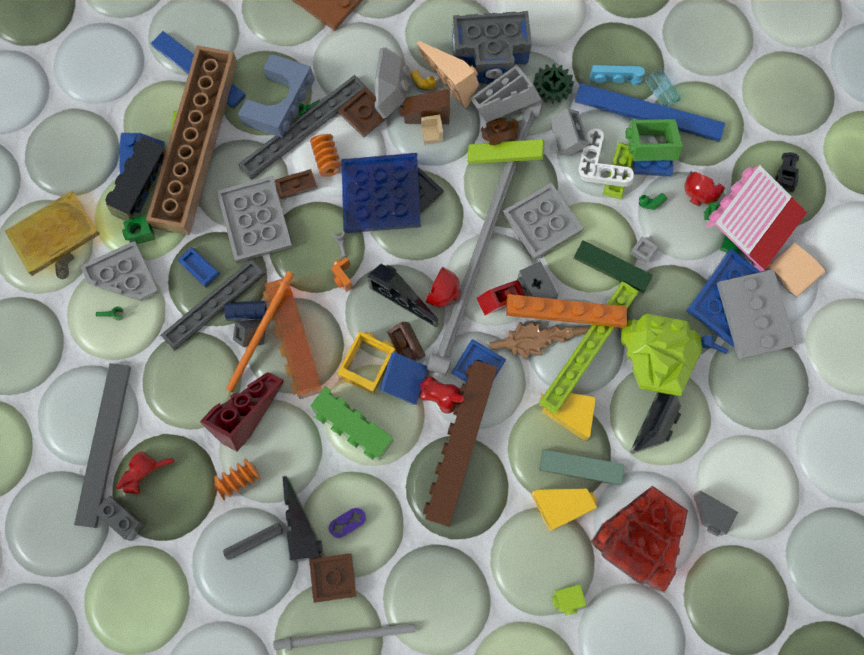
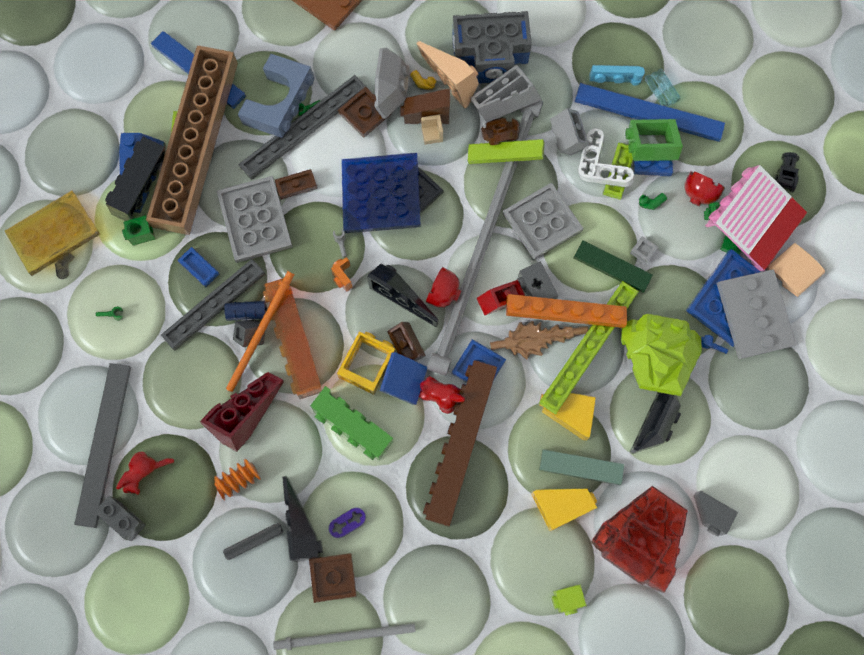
light grey plate [80,241,160,301] -> none
orange piece [310,134,341,177] -> none
dark green gear [533,63,574,104] -> none

